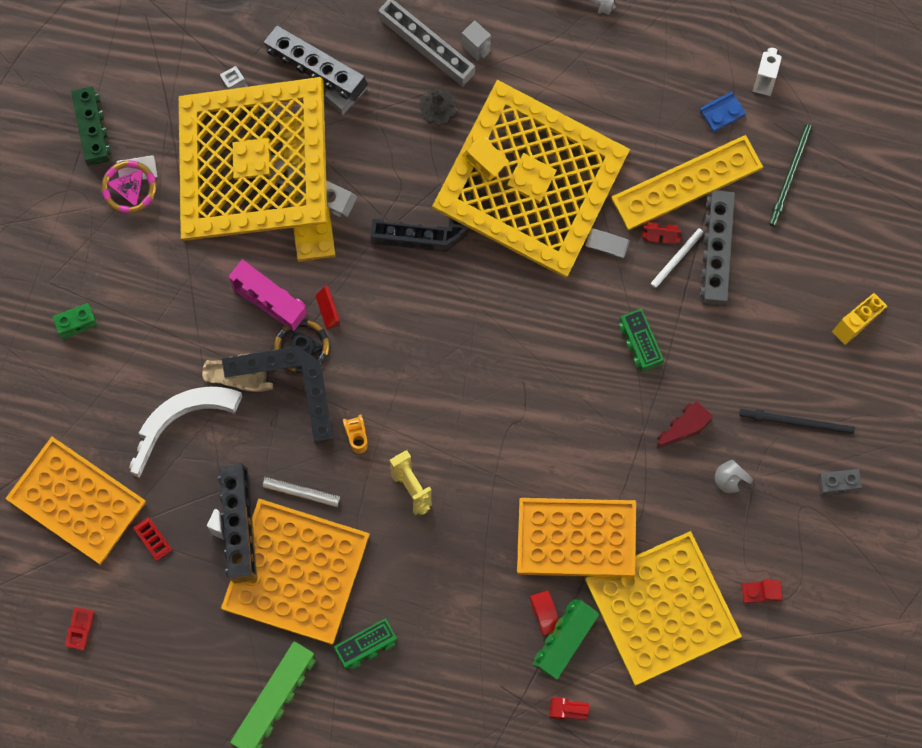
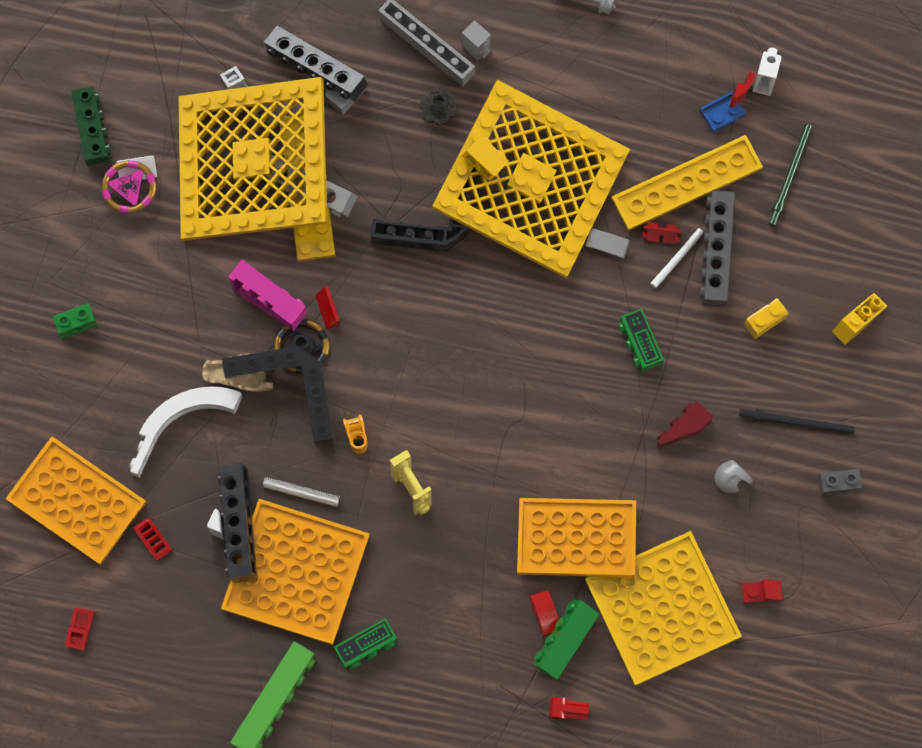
none -> red slope [729,71,756,108]
none -> yellow brick [744,299,788,339]

